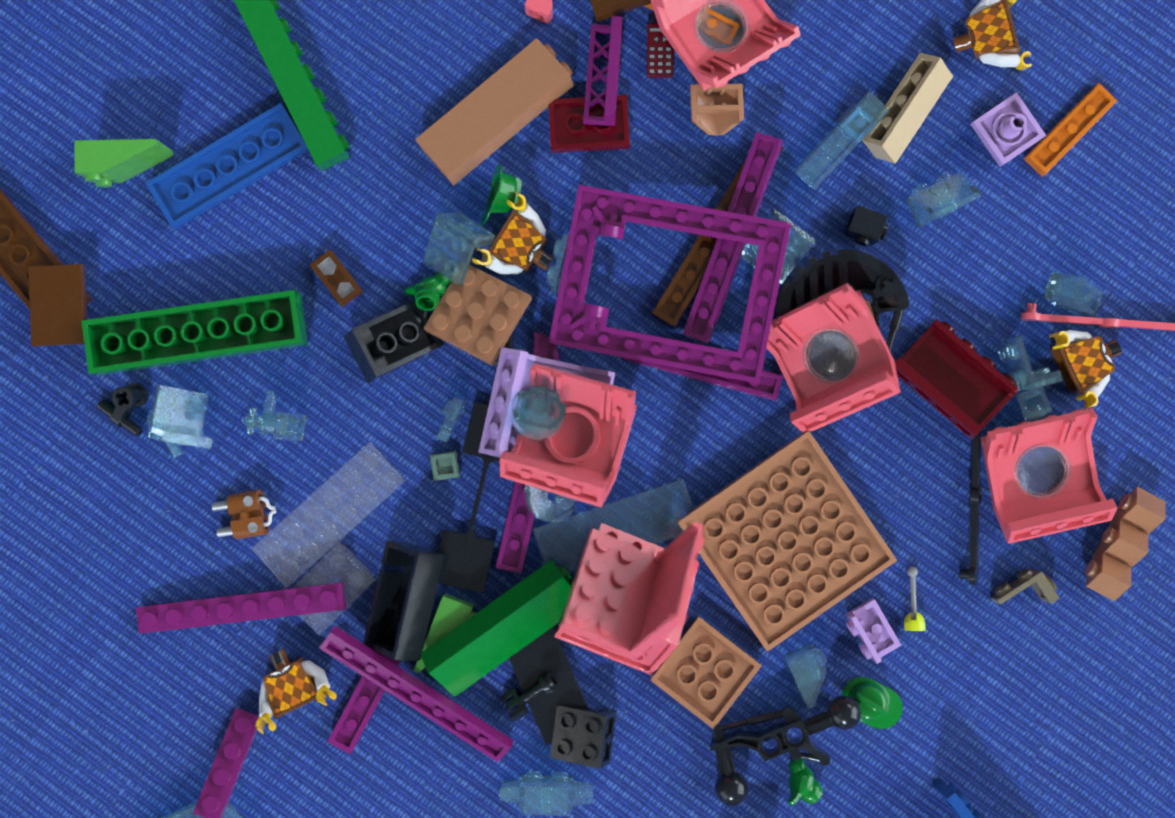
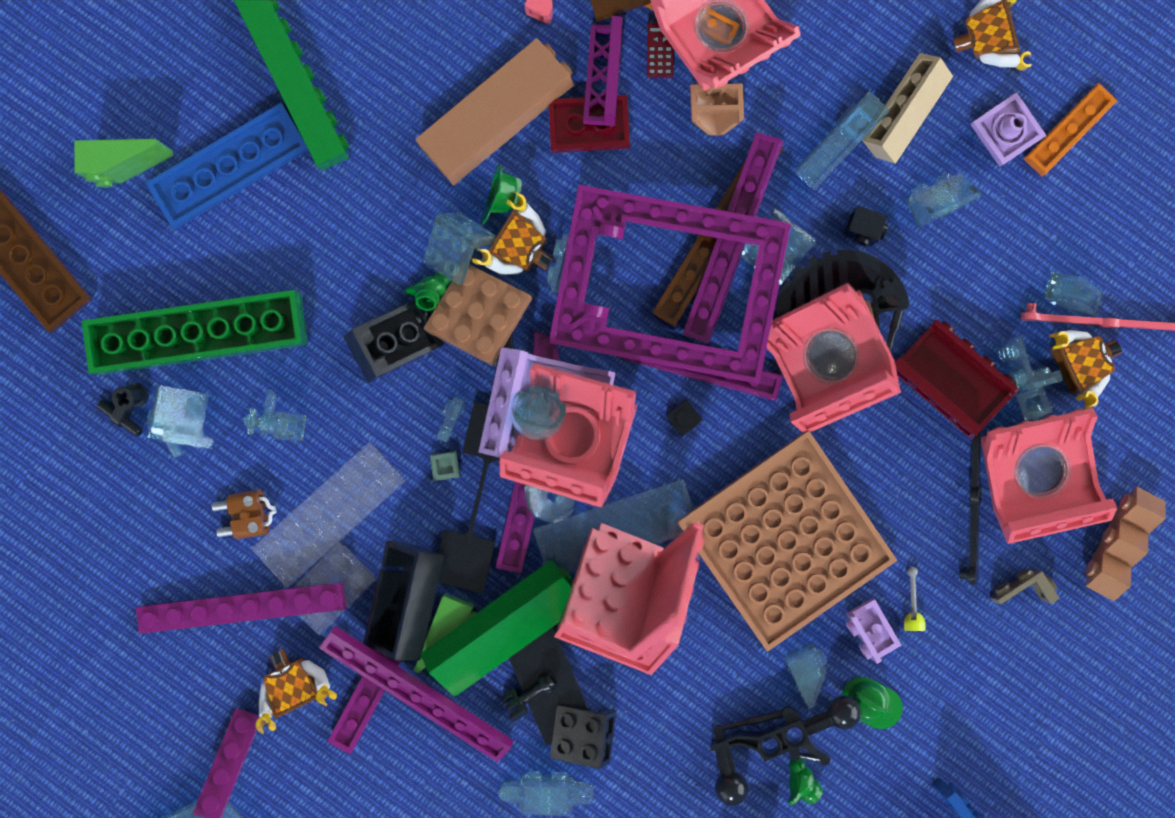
reddish brown tile [28,264,87,347] -> none
reddish brown piece [310,249,364,308] -> none
nougat plate [650,616,762,729] -> none
none -> black plate [666,399,703,436]

